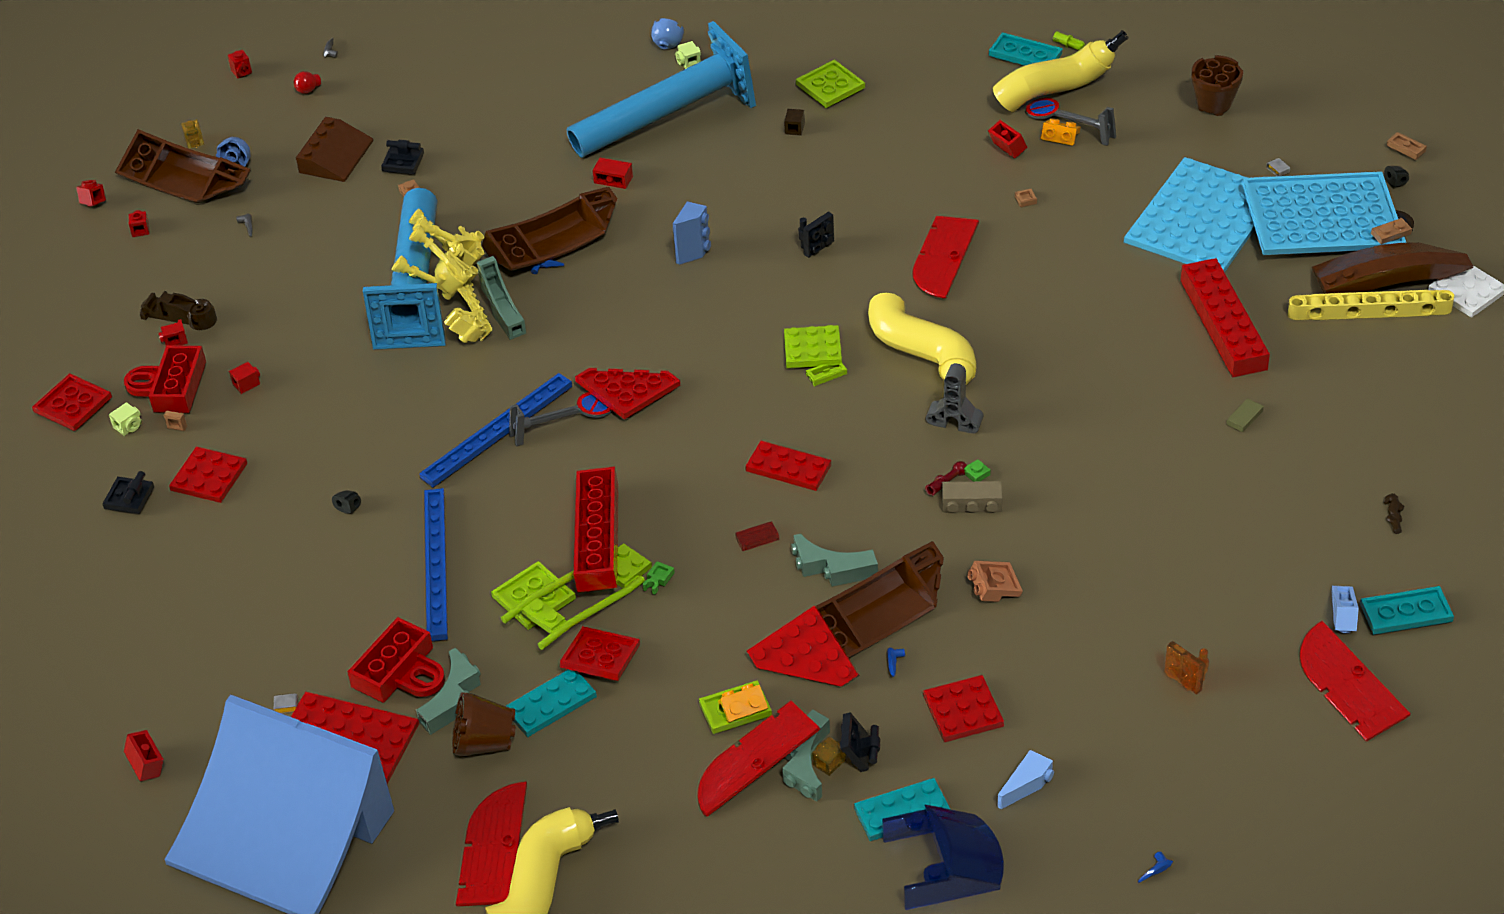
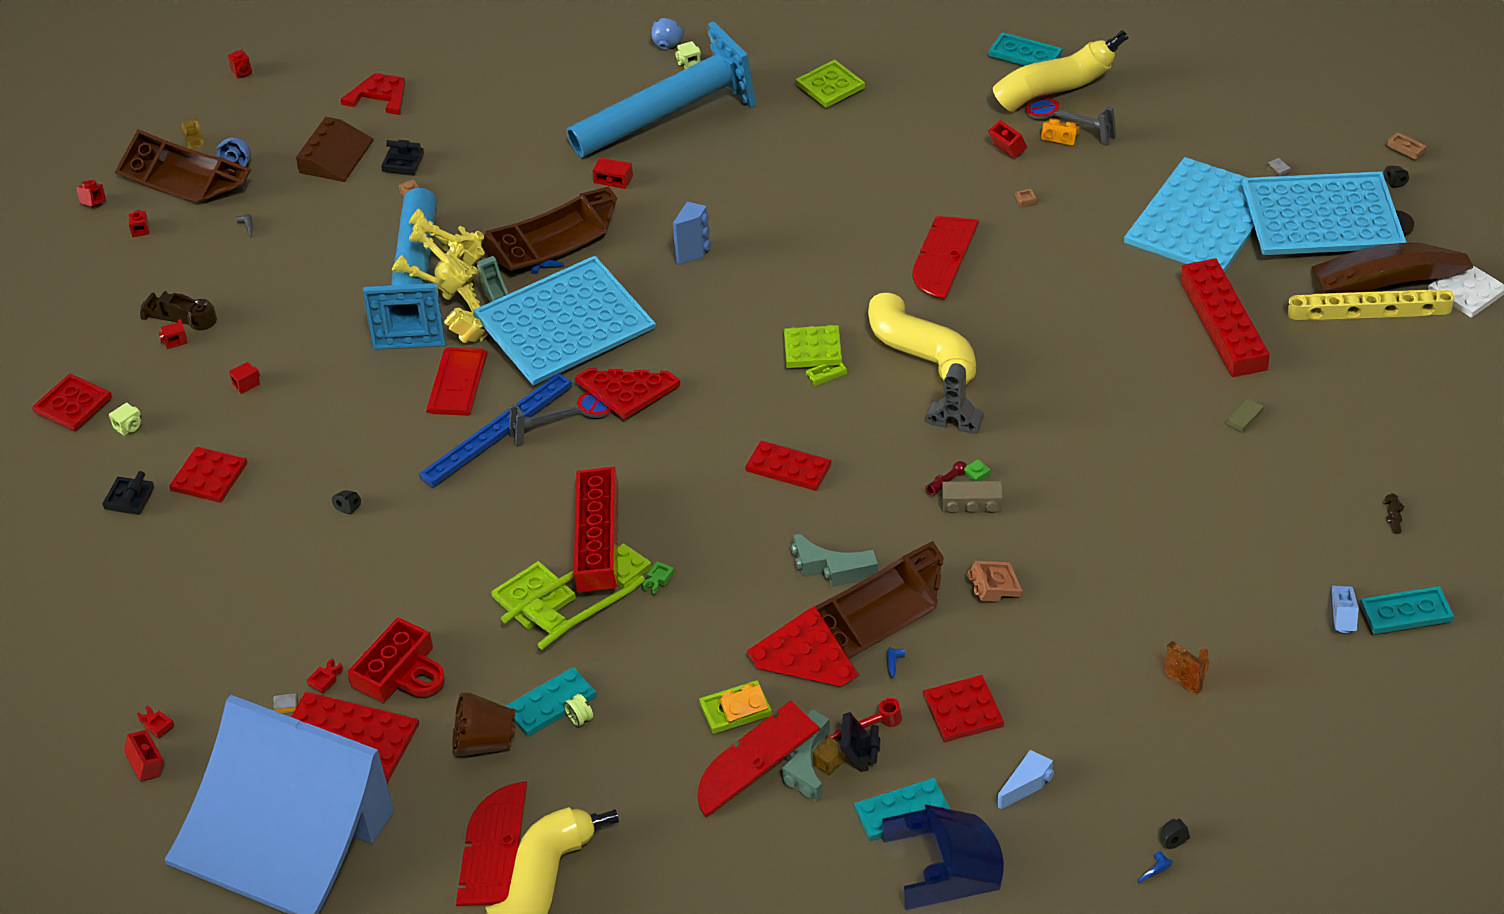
red brick [124,345,206,413] -> none
medium nougat tile [164,411,187,431] -> none
red piece [294,71,321,94] -> none
flat silver bar [323,38,338,58] -> none
sand green arch [416,648,481,735] -> none
blue plate [424,488,448,641] -> none
red plate [560,626,640,681] -> none
clear red tile [735,521,779,551] -> none
dark brown brick [784,109,805,136] -> none
black plate [798,211,834,258] -> none
lime axle [1053,31,1085,50] -> none
reddish brown cone [1191,55,1243,116] -> none
red door [1300,621,1411,741] -> none
medium nougat plate [1371,218,1412,244] -> none
none -> red plate [137,706,174,738]
none -> red plate [307,659,343,693]
none -> red wing [340,73,405,115]
none -> red piece [426,347,487,416]
none -> medium azure plate [473,256,656,385]
none -> yellowish green wheel [563,694,593,727]
none -> red piece [826,698,902,742]
none -> pearl dark grey piece [1161,818,1190,849]

